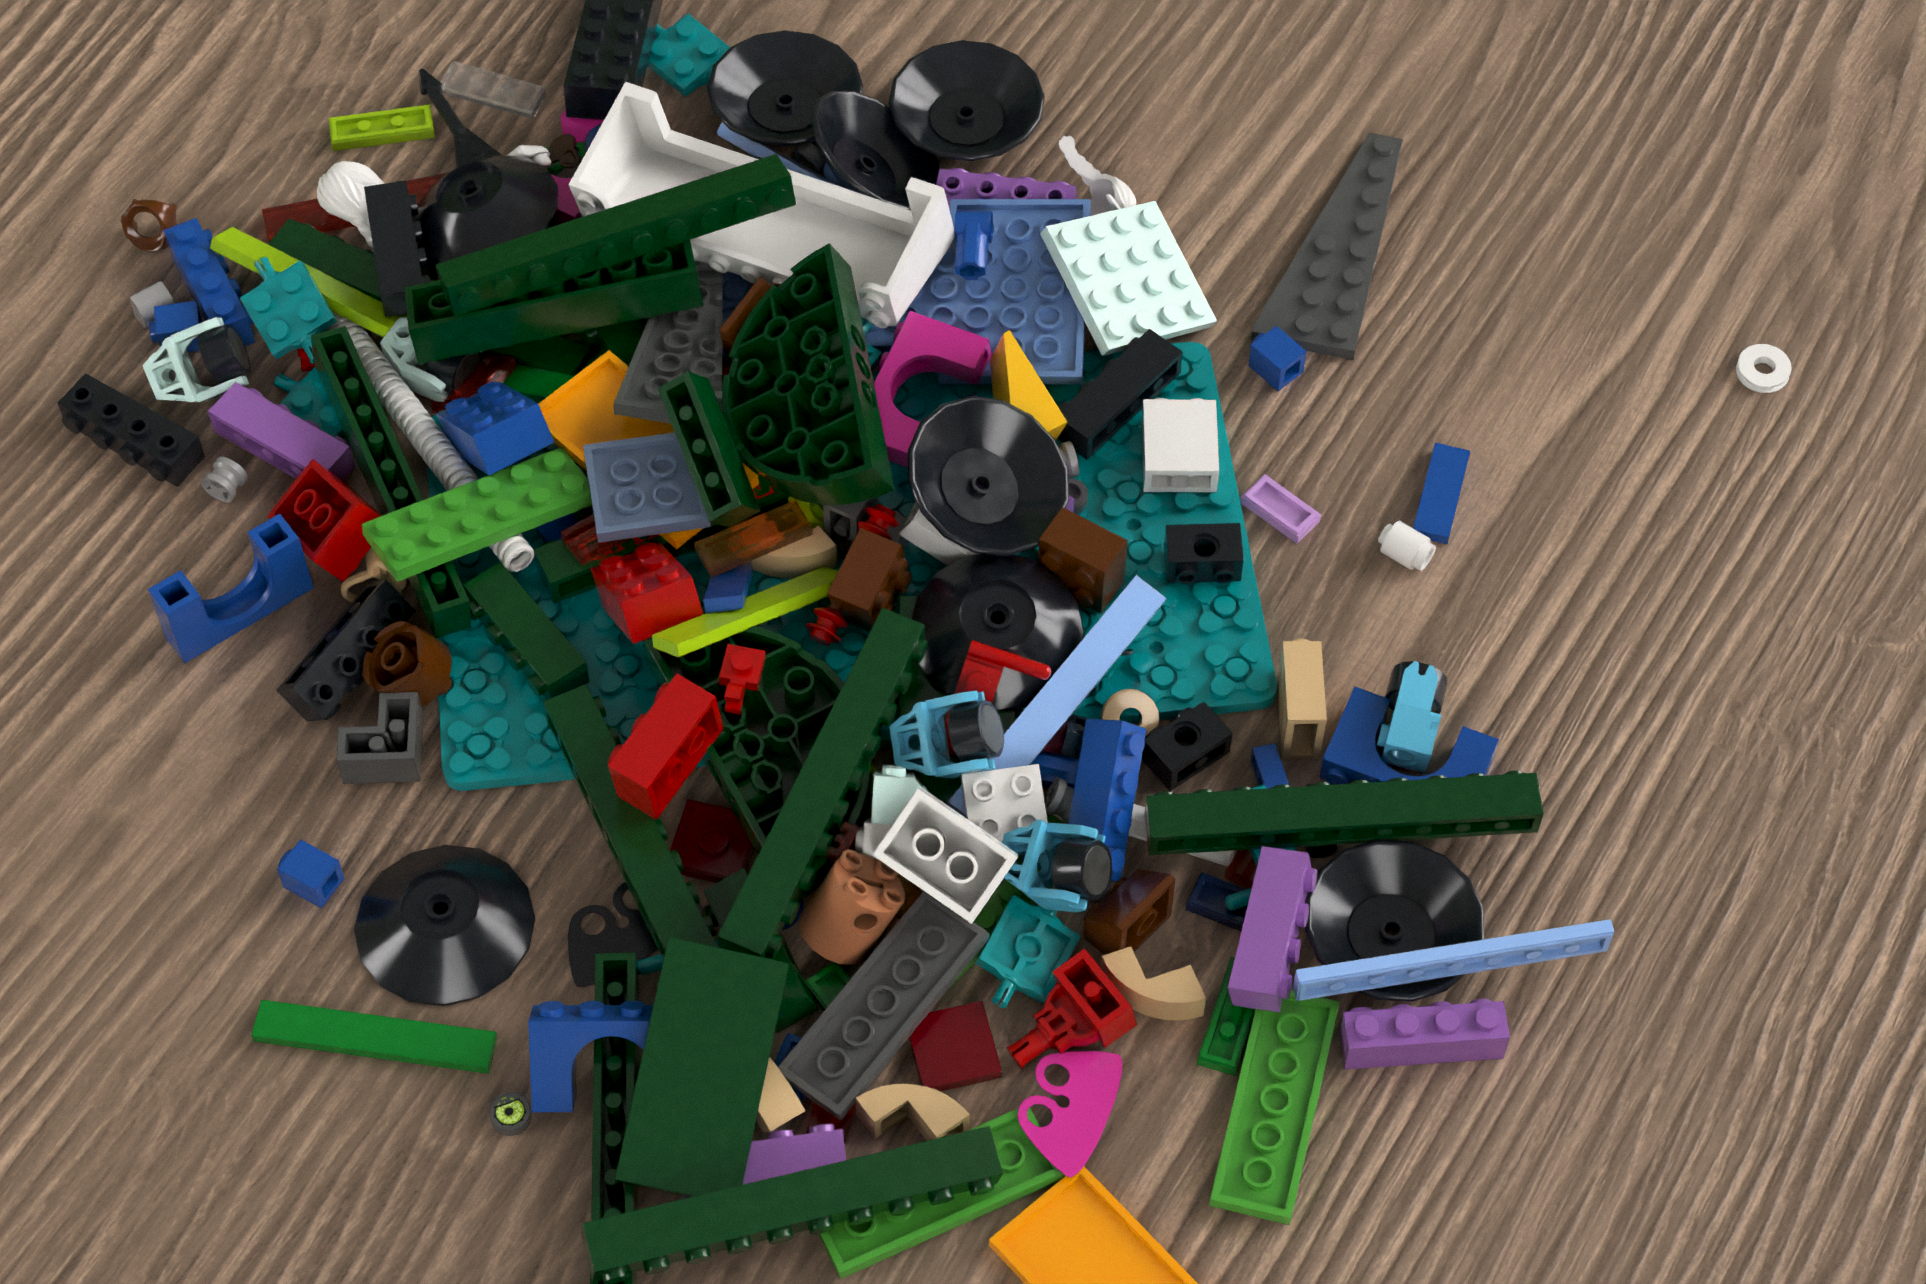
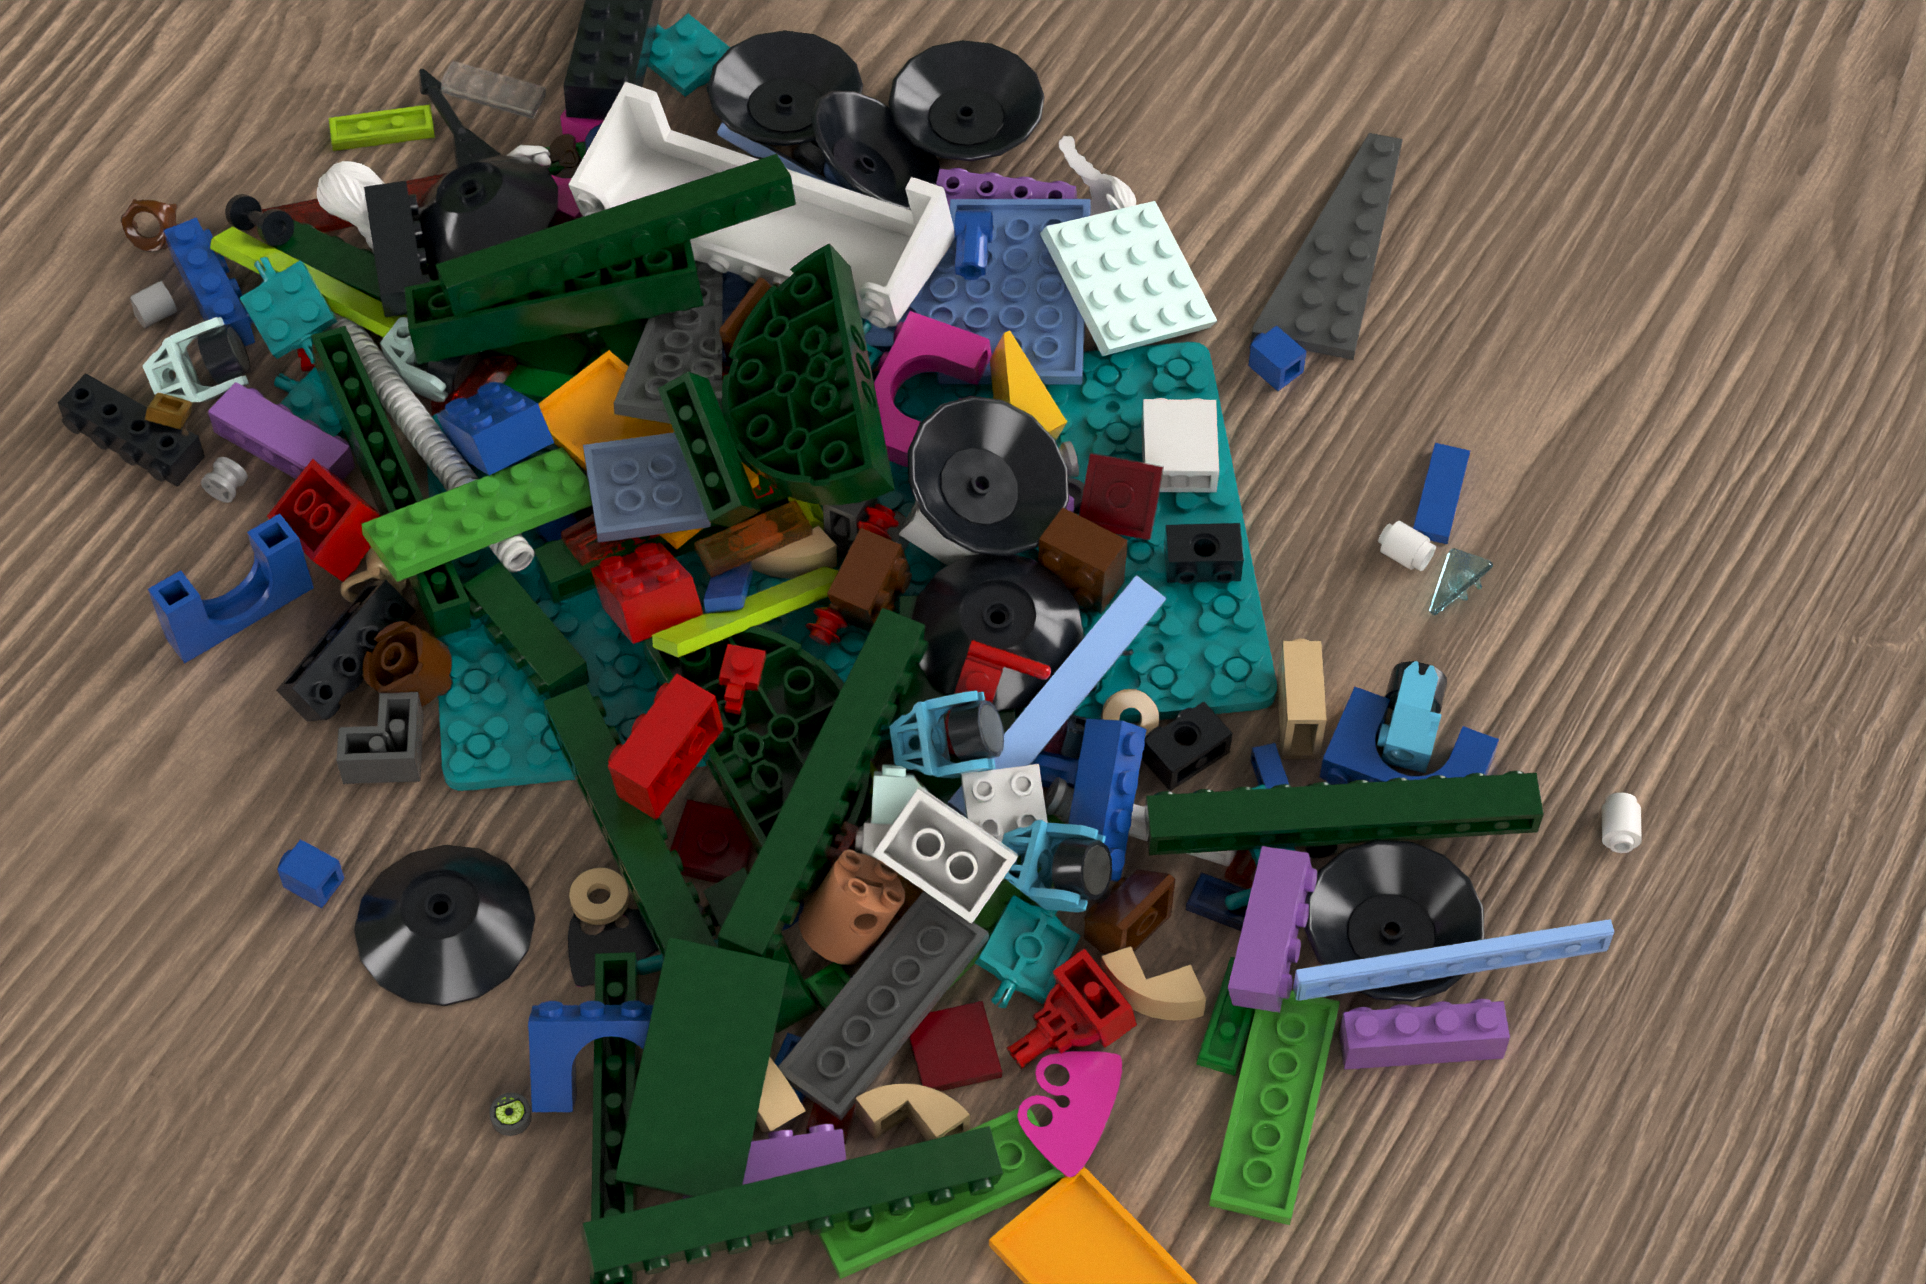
blue brick [149,300,203,352] -> none
green tile [251,1000,498,1074] -> none
black brick [1057,329,1183,460] -> none
lavender tile [1241,474,1321,544] -> none
white piece [1736,344,1792,393] -> none
none -> pearl gold tile [145,393,192,430]
none -> black wheel [225,194,294,246]
none -> tan piece [569,868,629,925]
none -> dark red plate [1079,453,1164,540]
none -> clear light blue piece [1429,548,1493,616]
none -> white brick [1602,793,1642,853]

